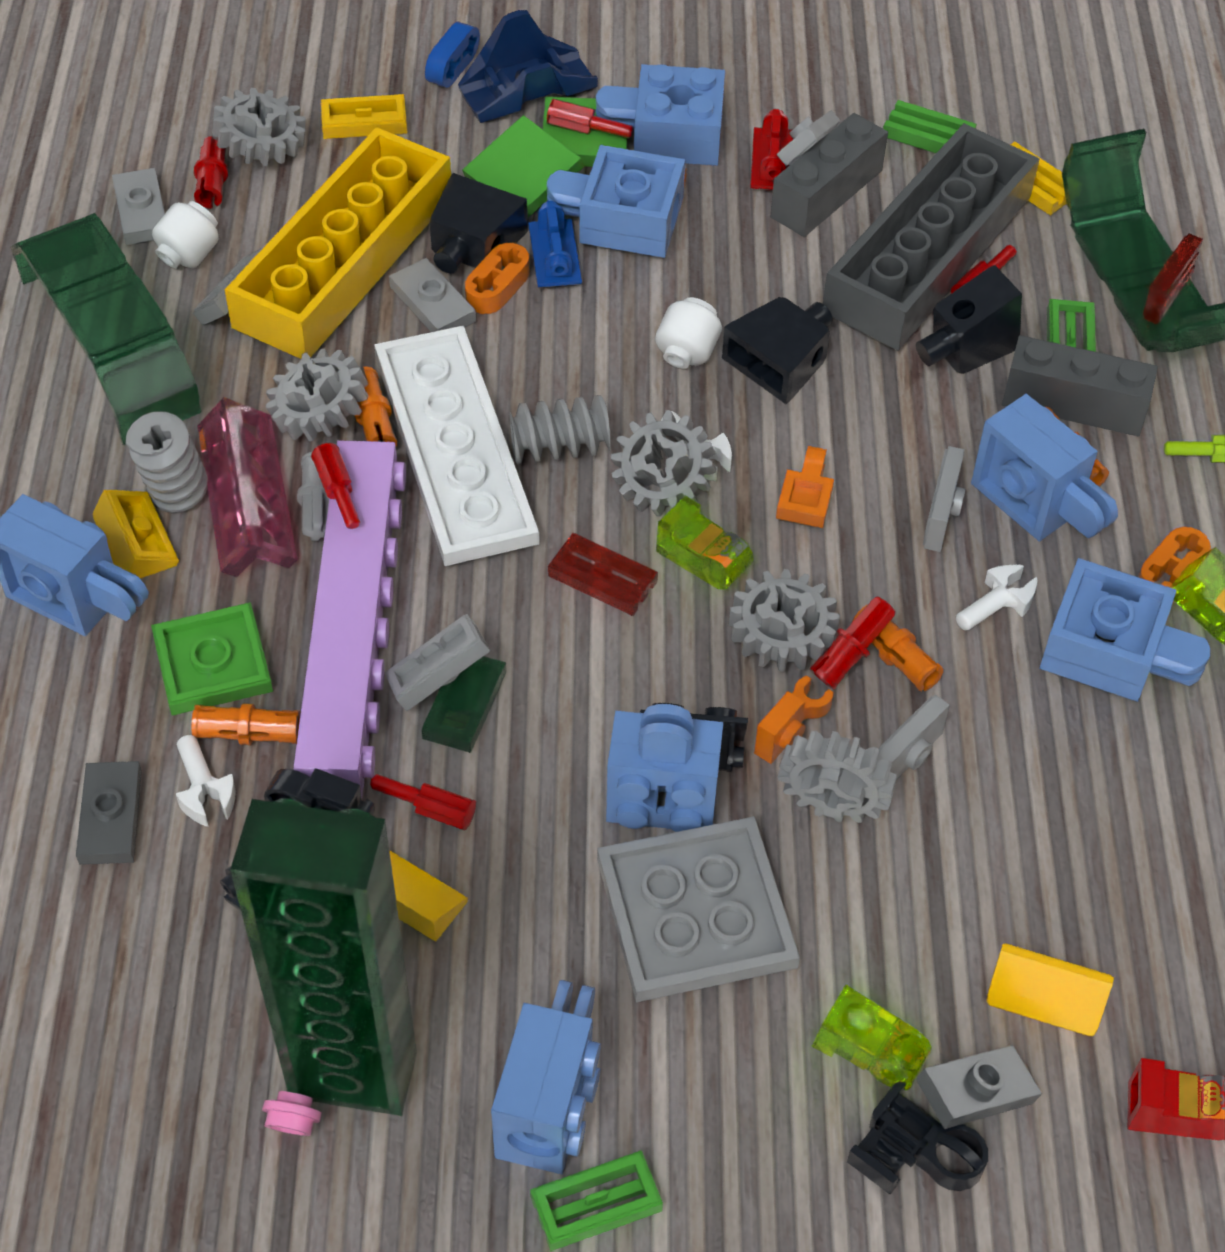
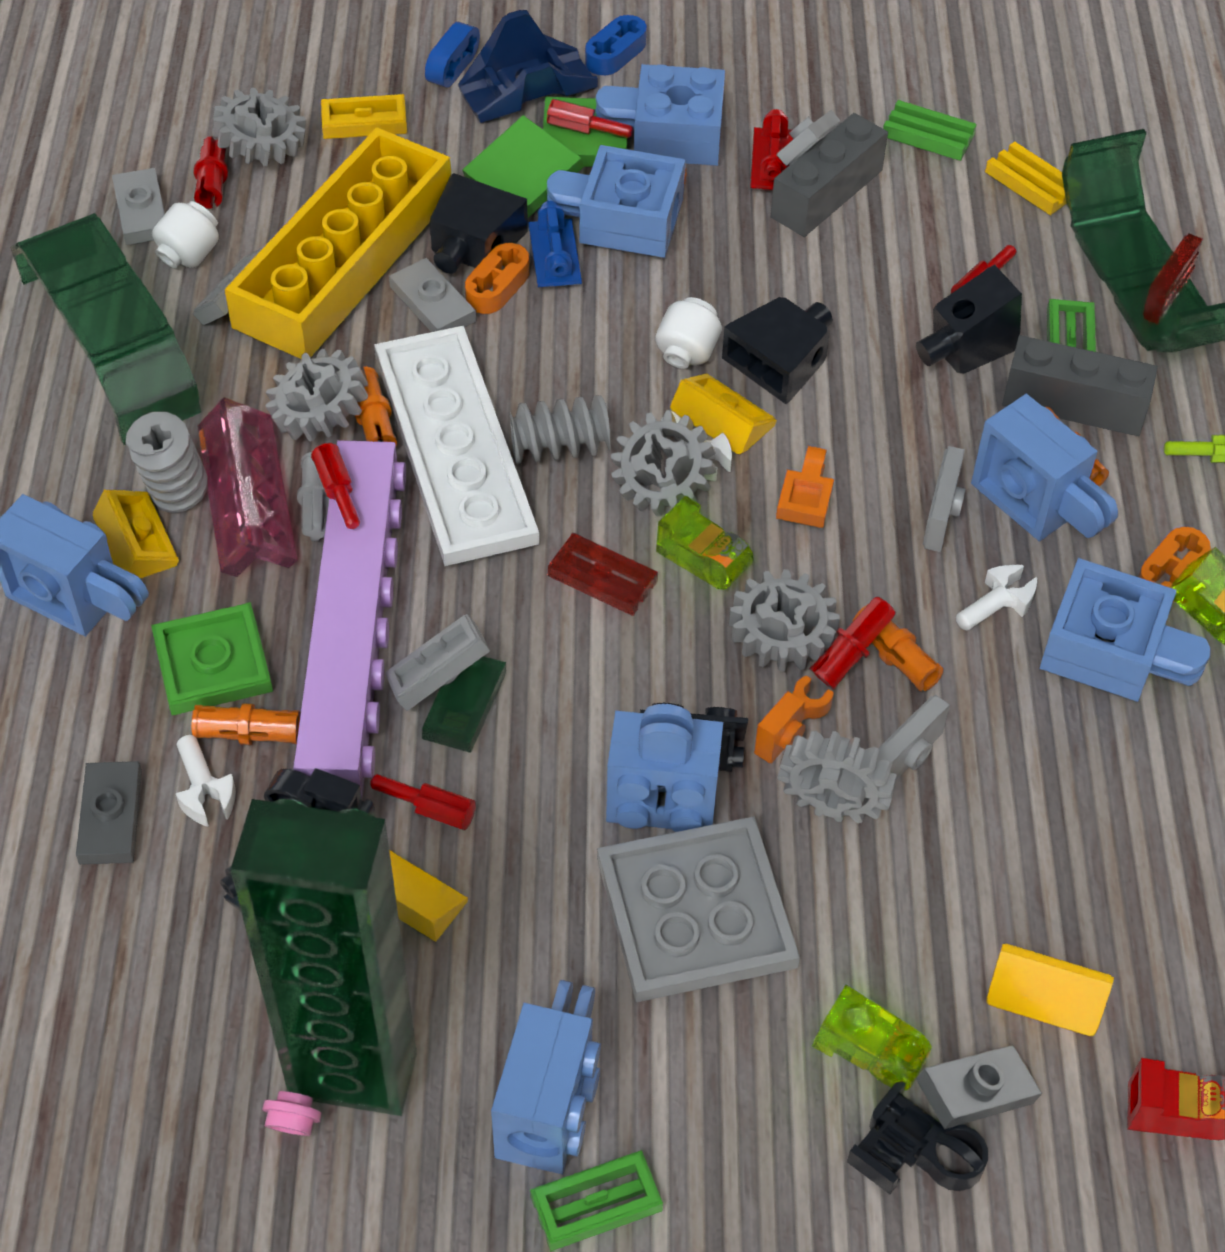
dark grey brick [823,123,1040,351] -> none
none -> blue beam [585,15,647,76]
none -> yellow slope [670,373,777,454]

